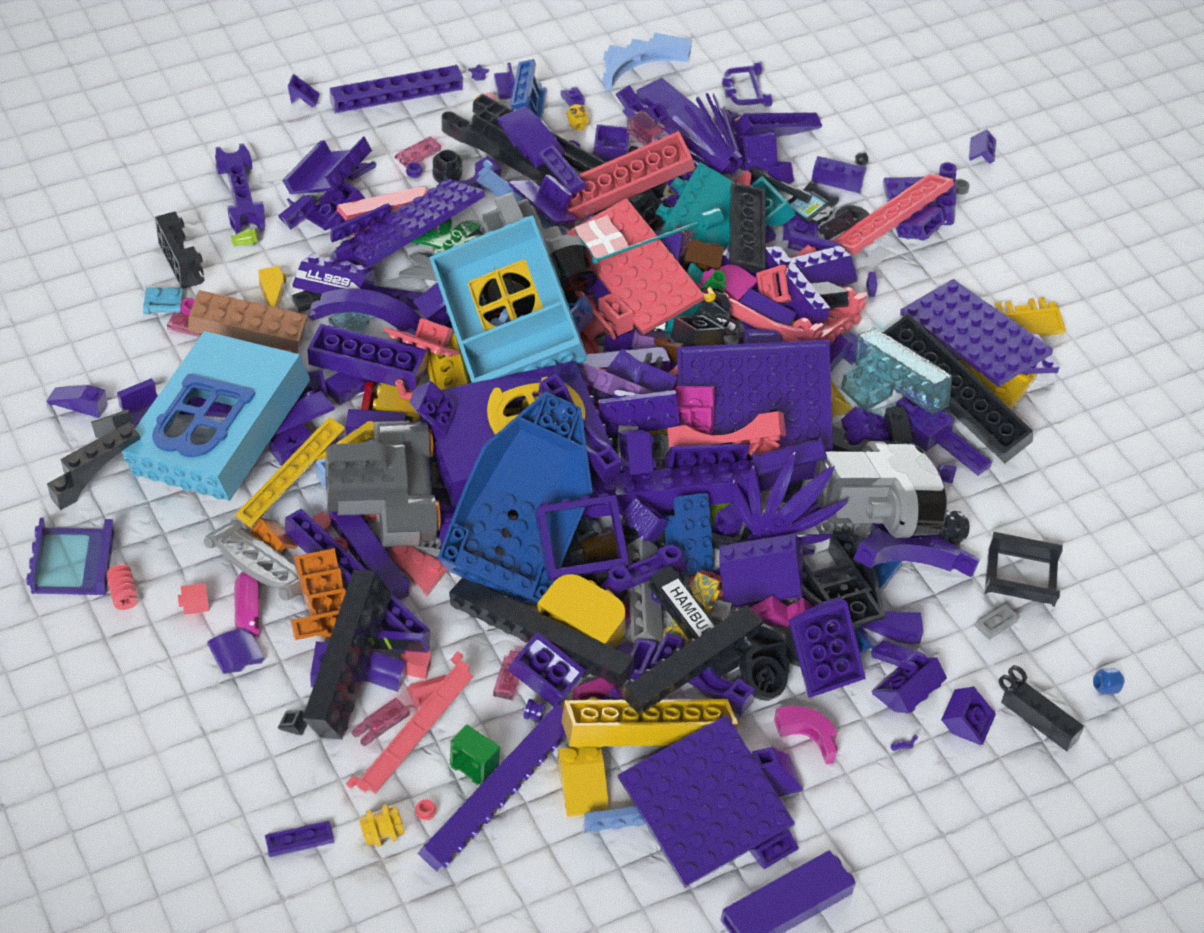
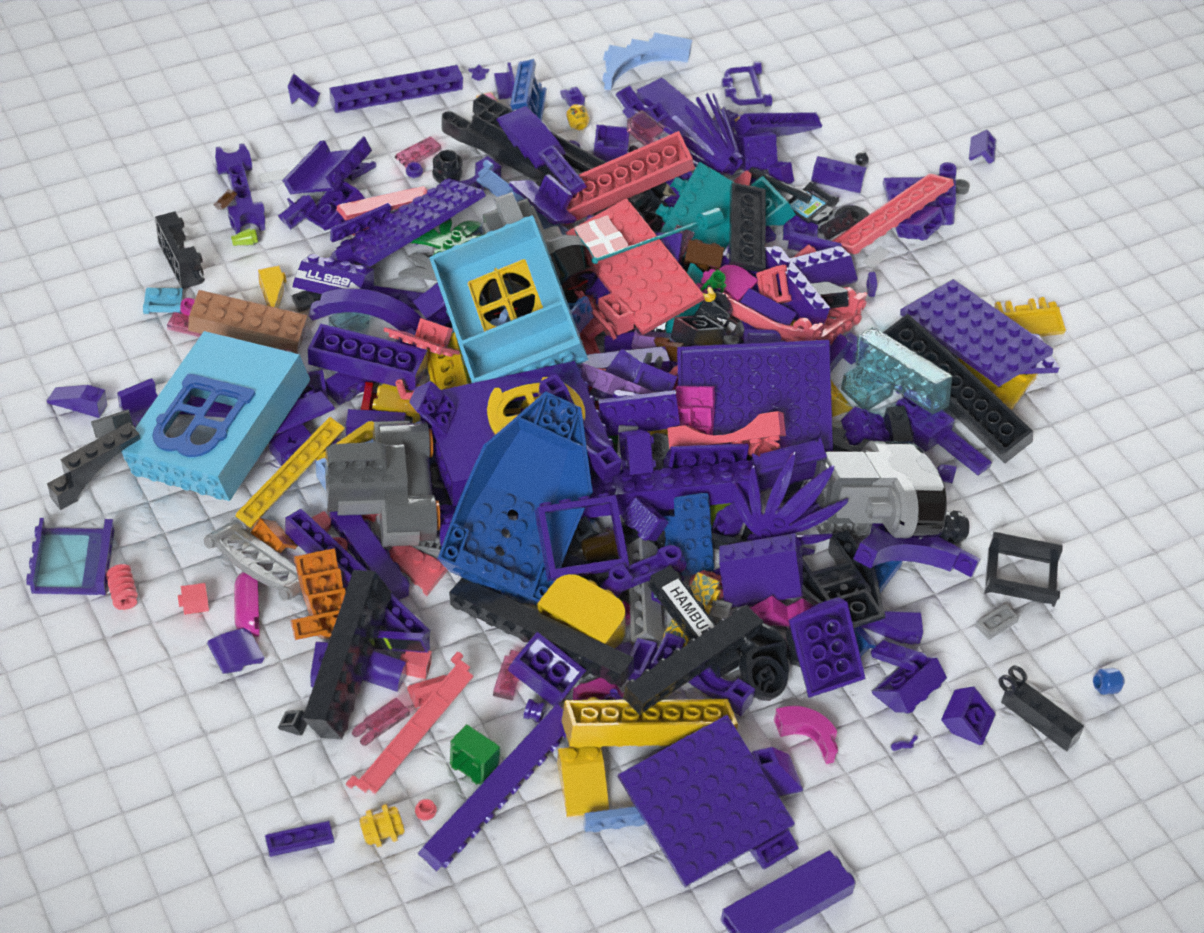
none -> reddish brown slope [213,189,237,210]

